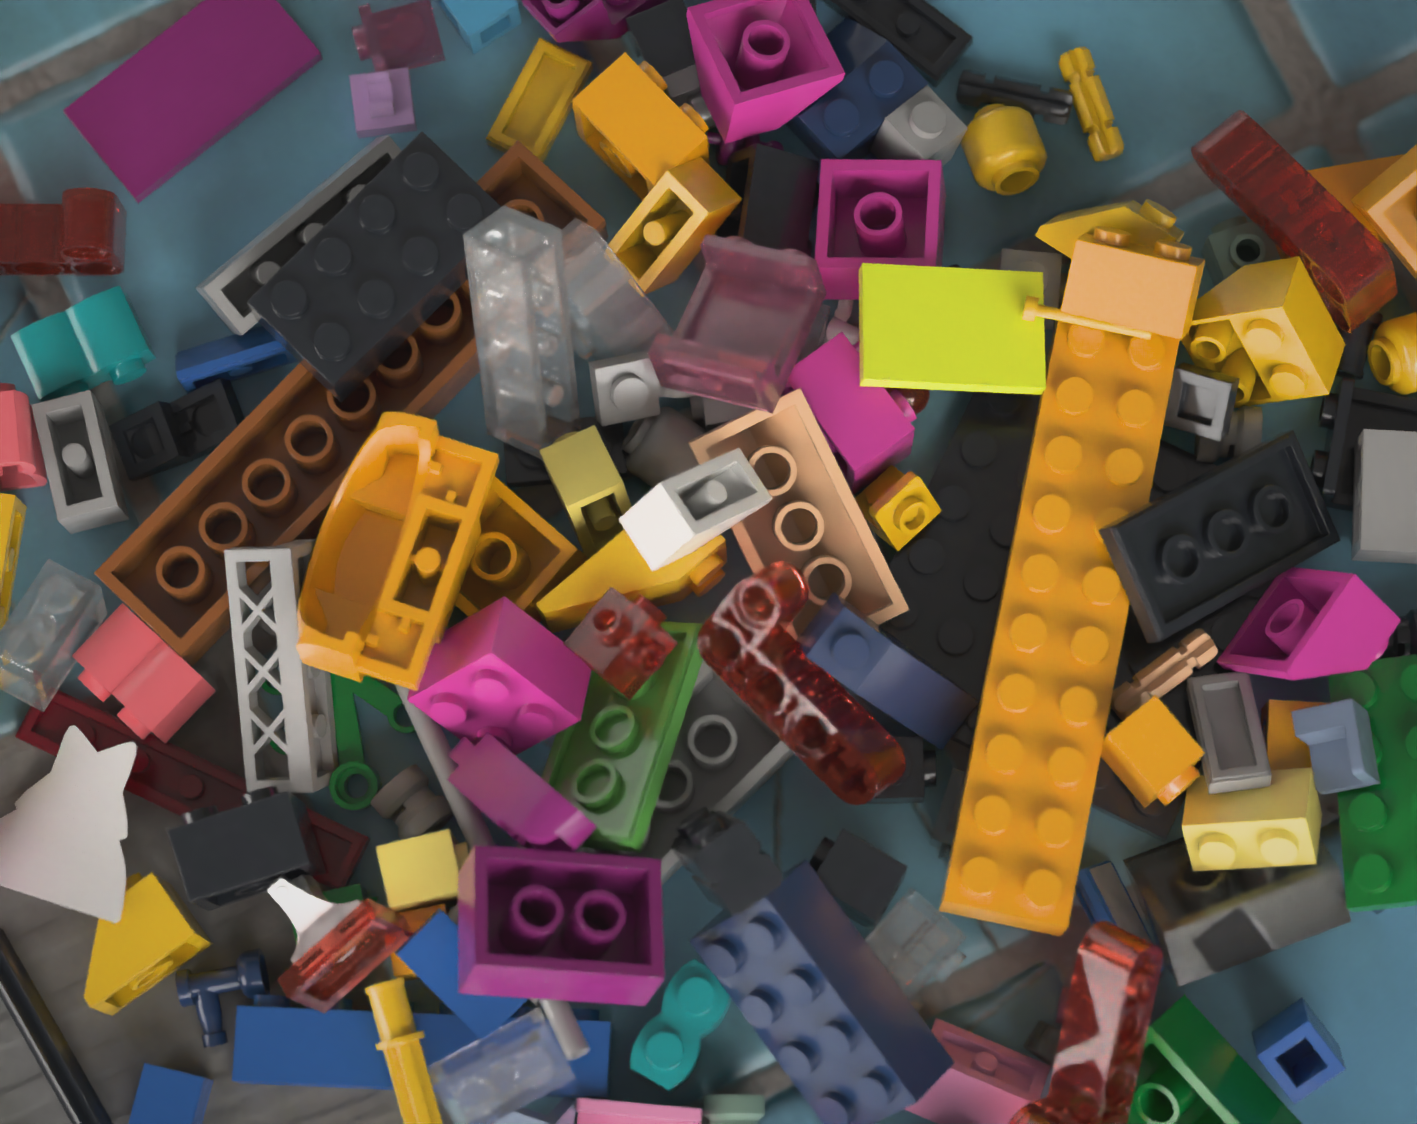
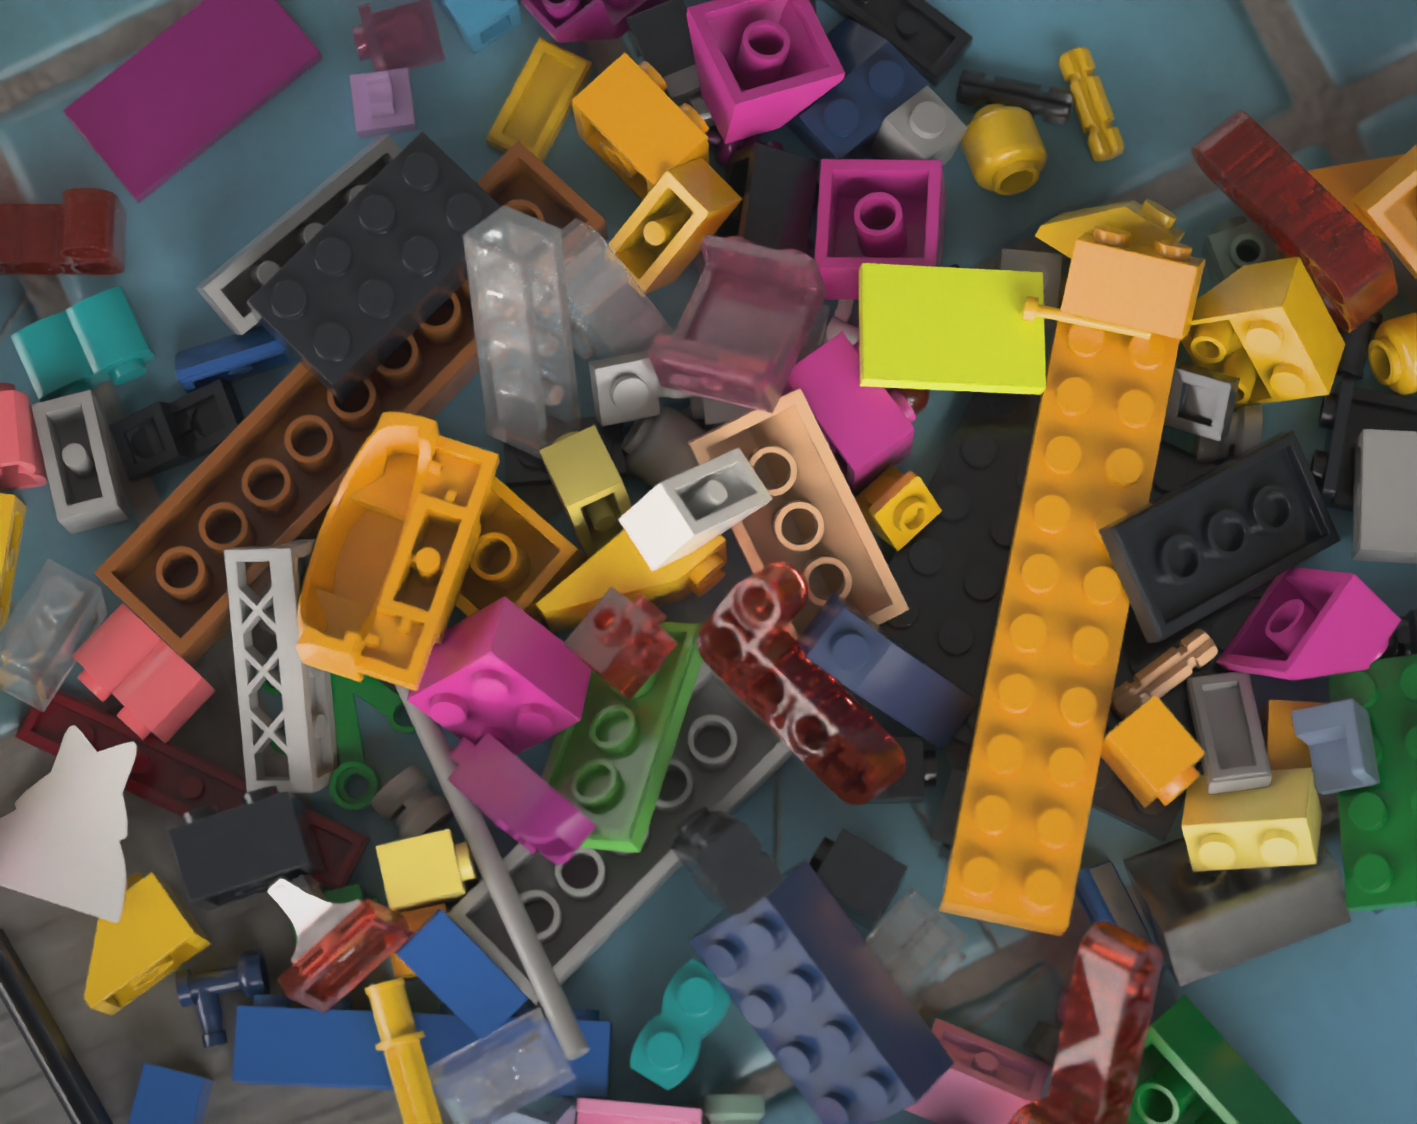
magenta brick [458,845,665,1006] -> none
blue brick [1252,997,1346,1105] -> none

